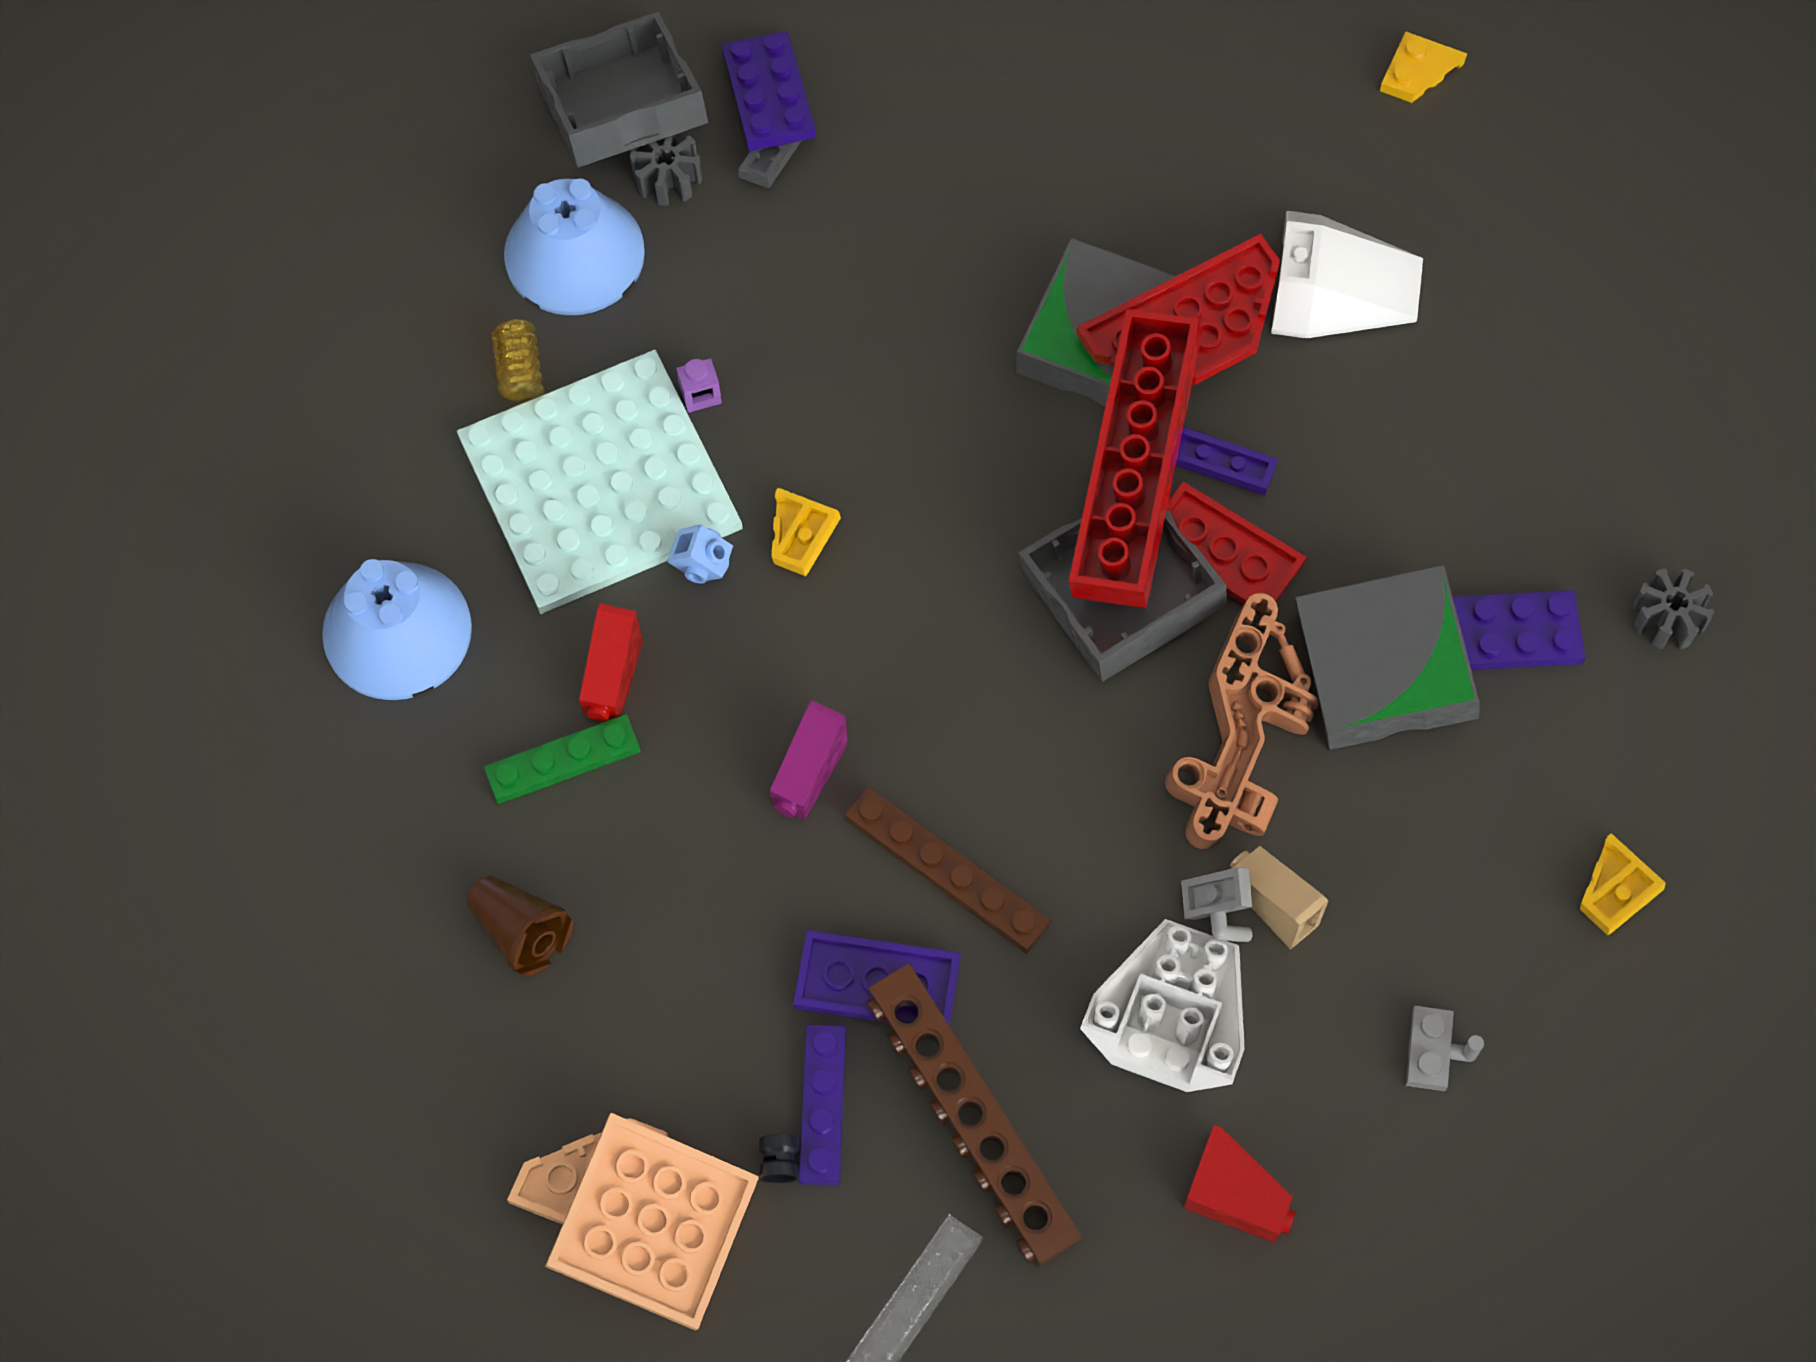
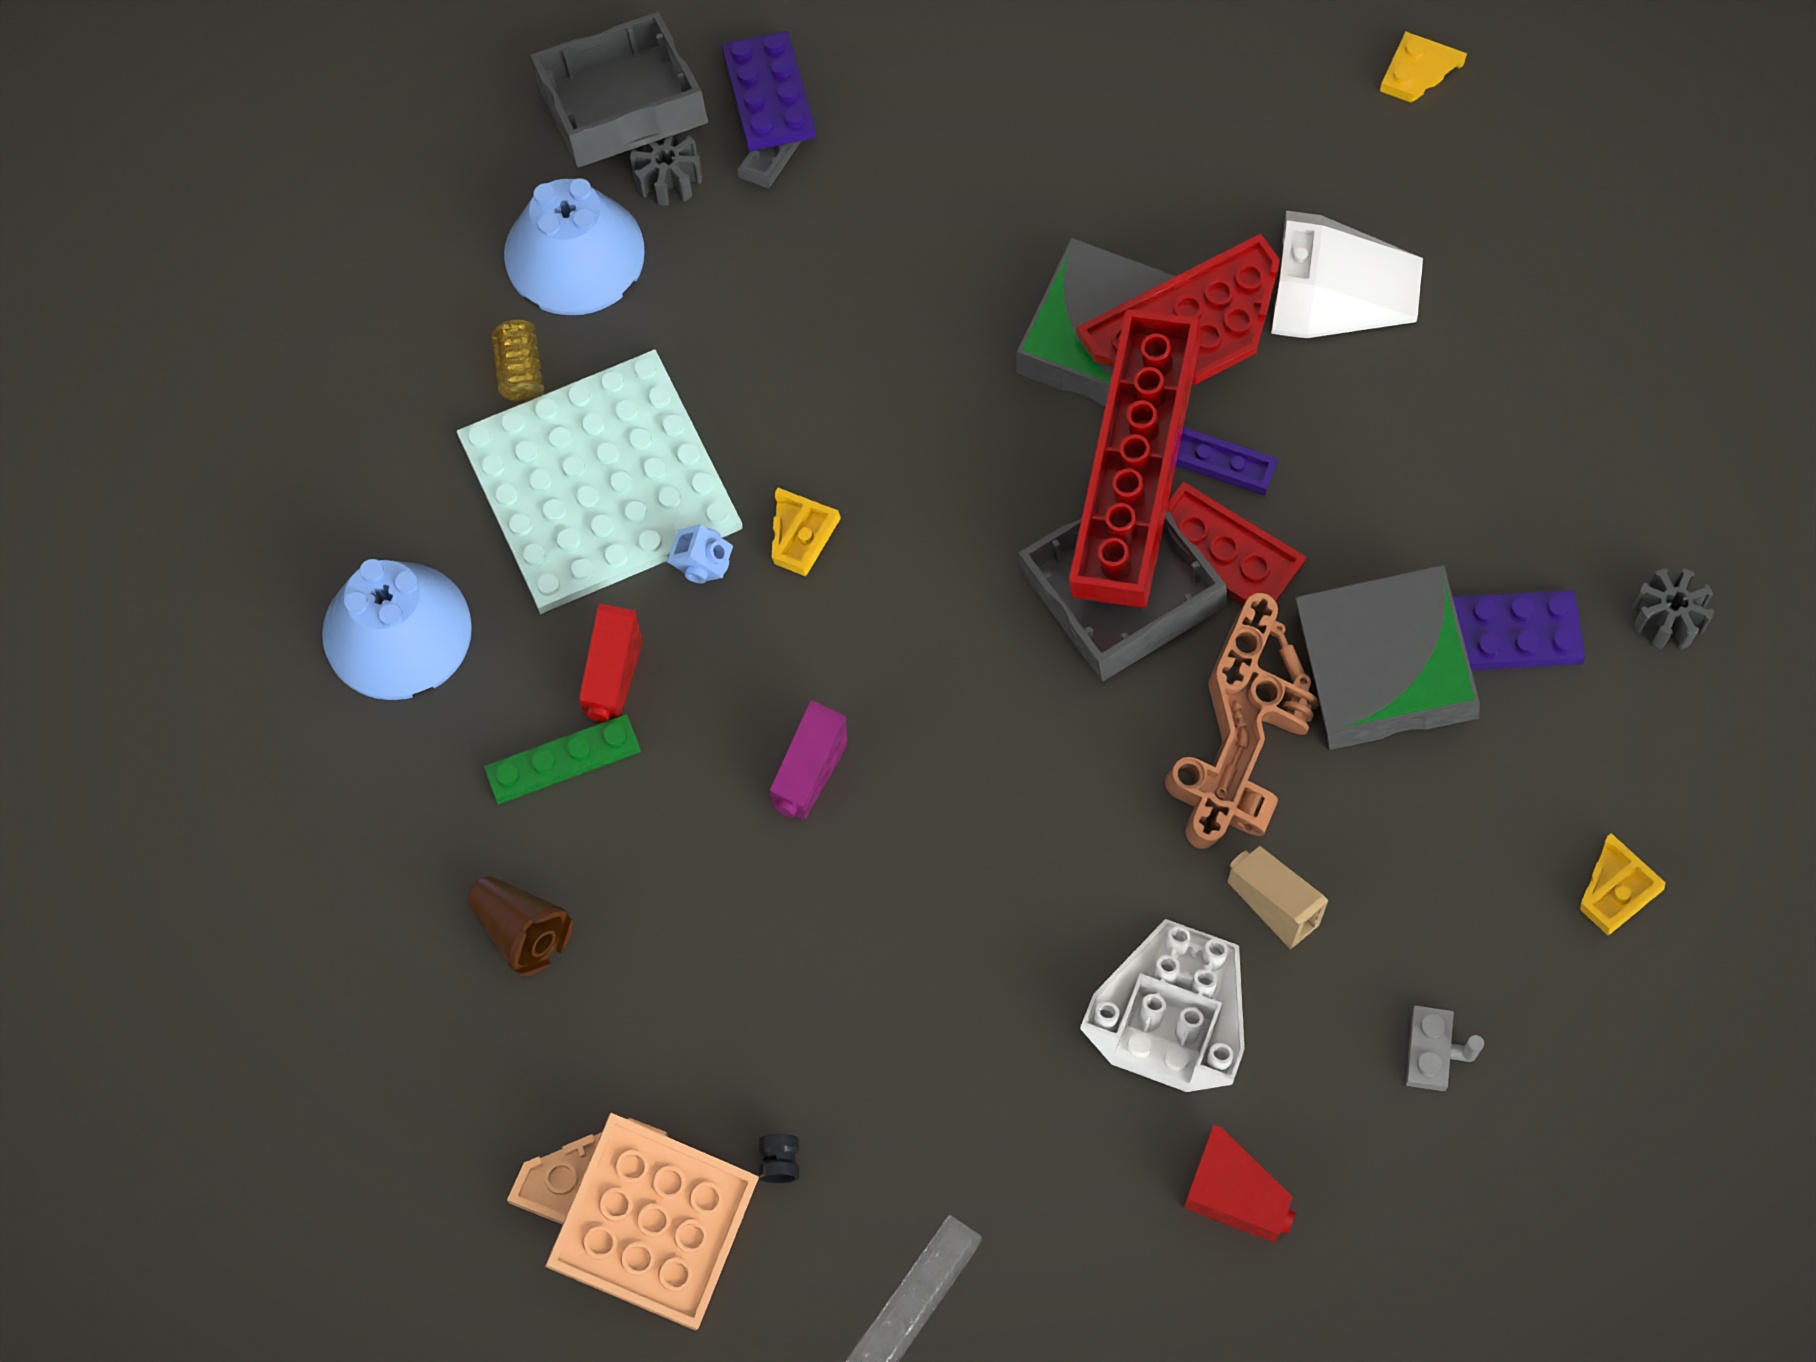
medium lavender brick [676,358,722,413] -> none
dark purple plate [793,930,961,1027] -> none
dark purple plate [799,1025,846,1186] -> none
reddish brown plate [844,786,1051,954] -> none
reddish brown brick [866,963,1082,1268] -> none
light grey plate [1181,867,1252,942] -> none

